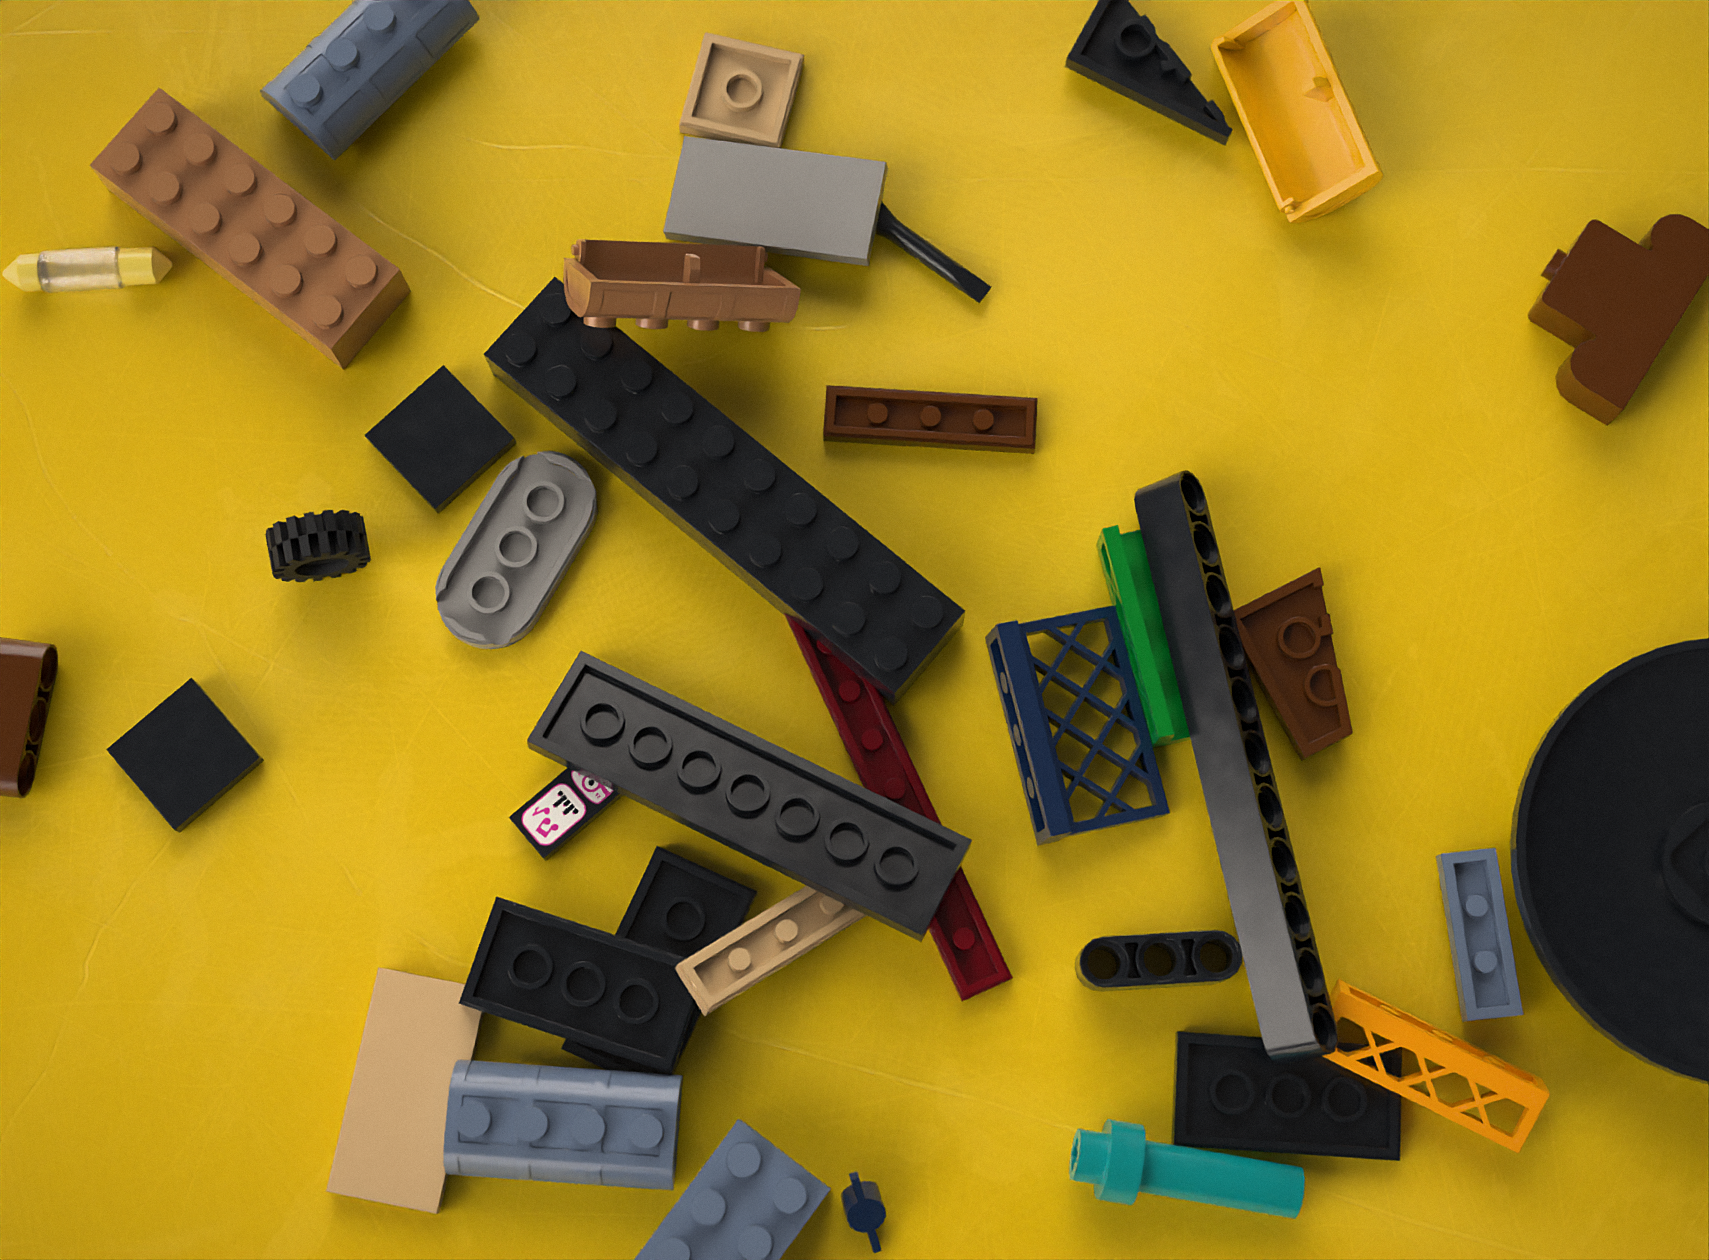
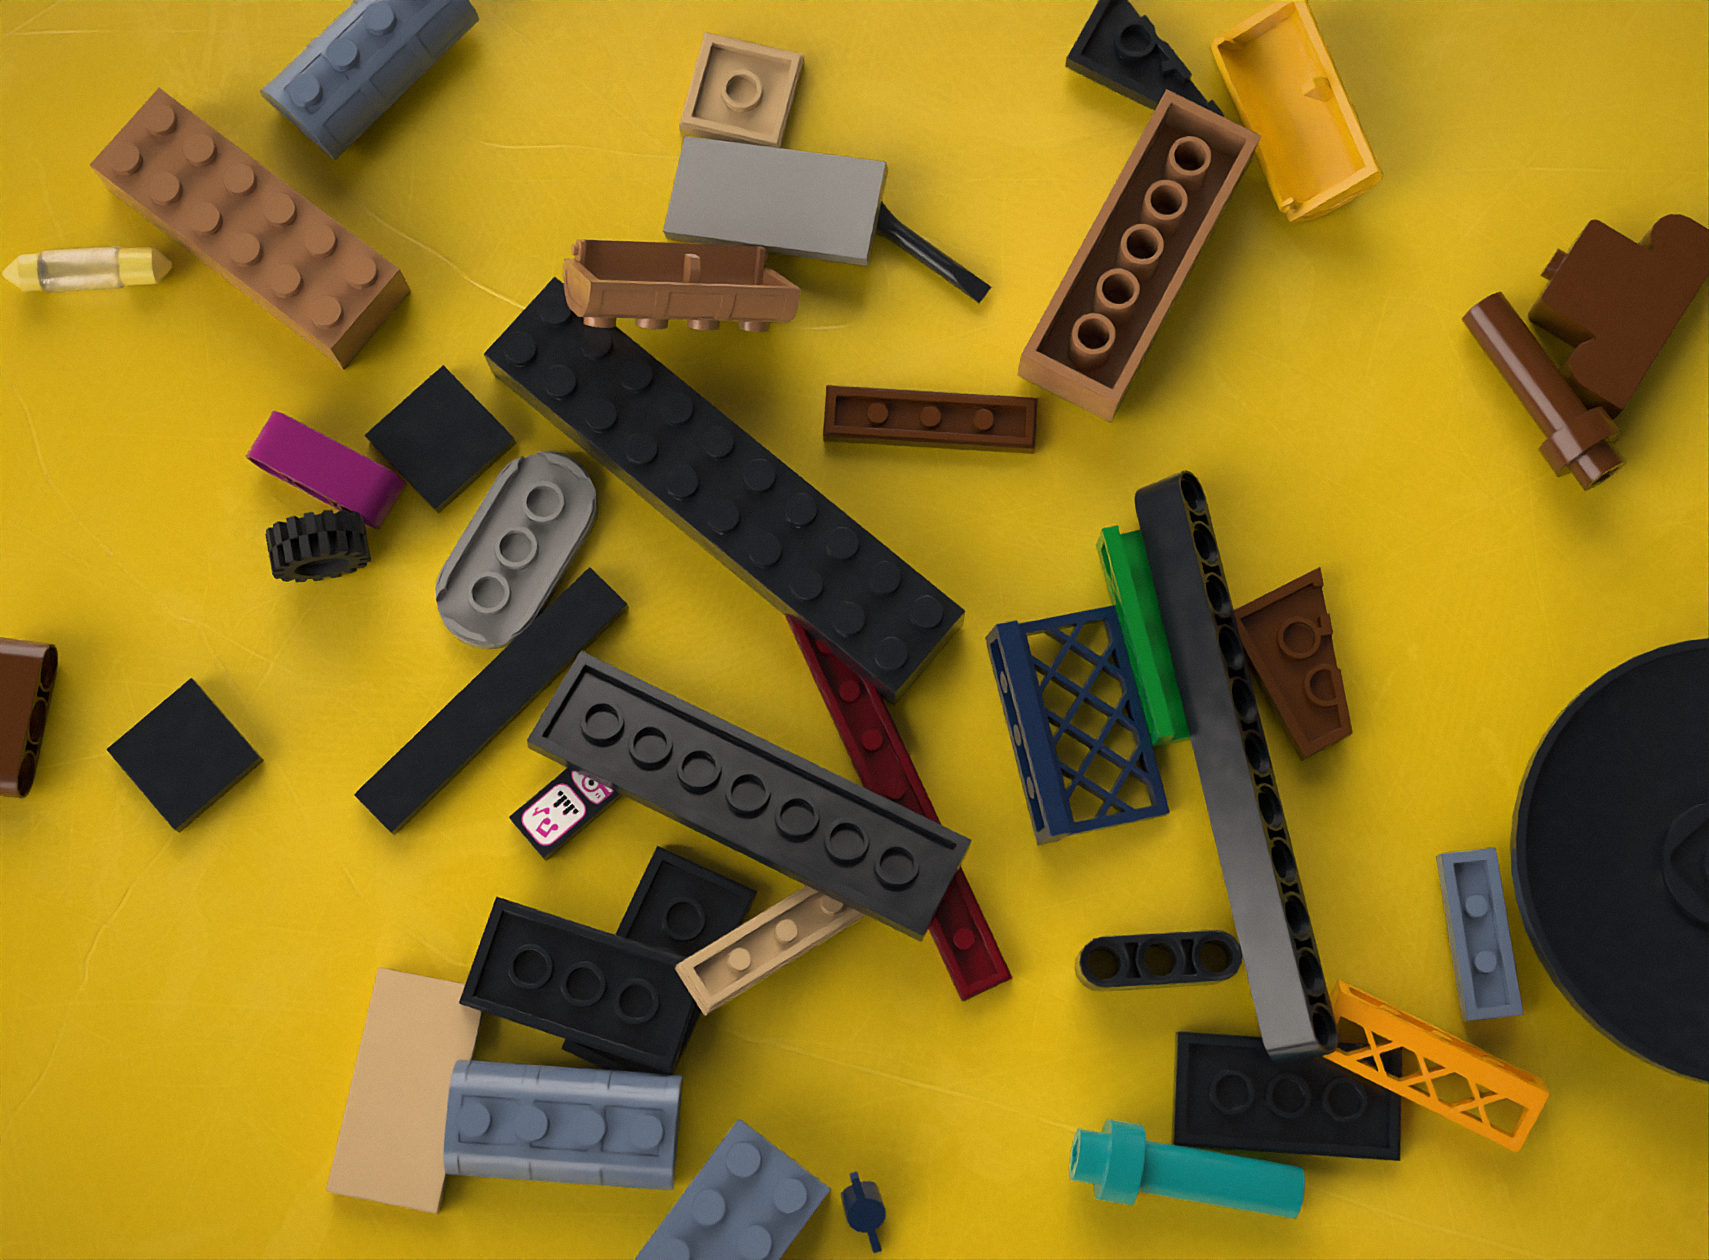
none -> magenta beam [246,411,406,530]
none -> black tile [354,567,629,835]
none -> medium nougat brick [1017,89,1261,422]
none -> reddish brown piece [1462,292,1626,491]

